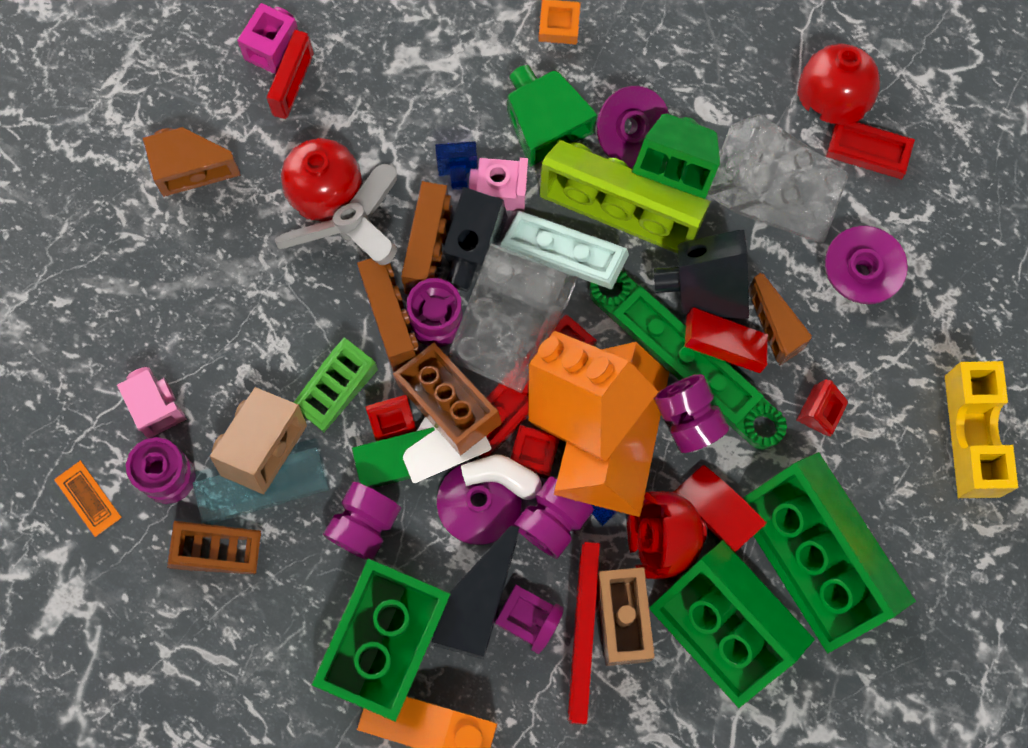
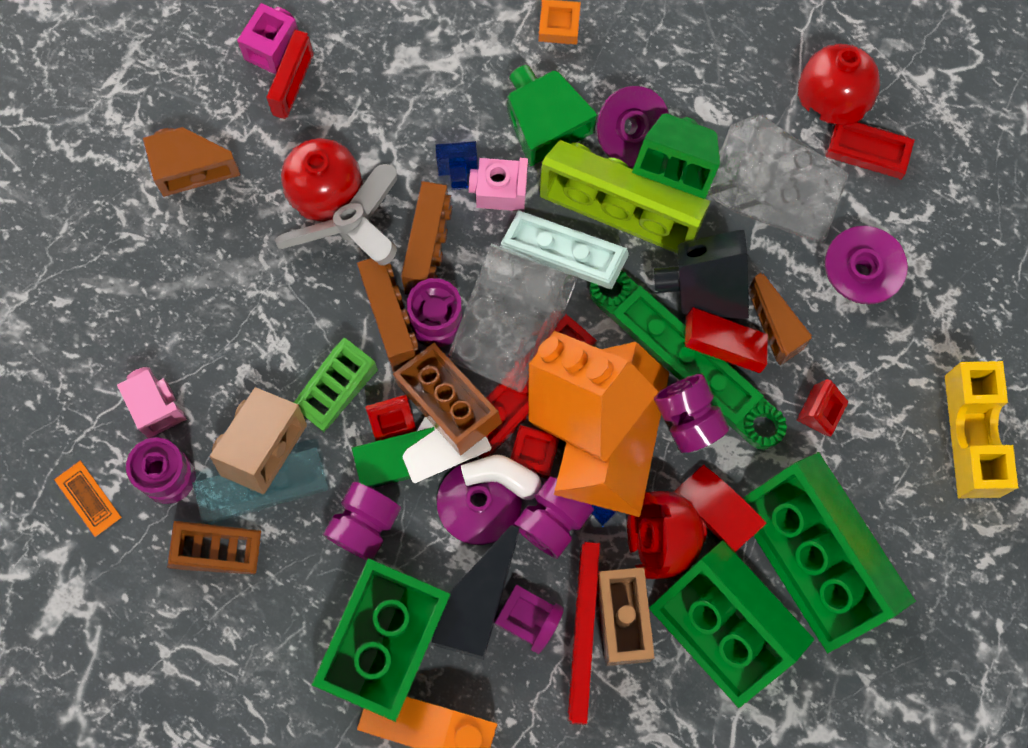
black torso [443,187,508,292] -> none

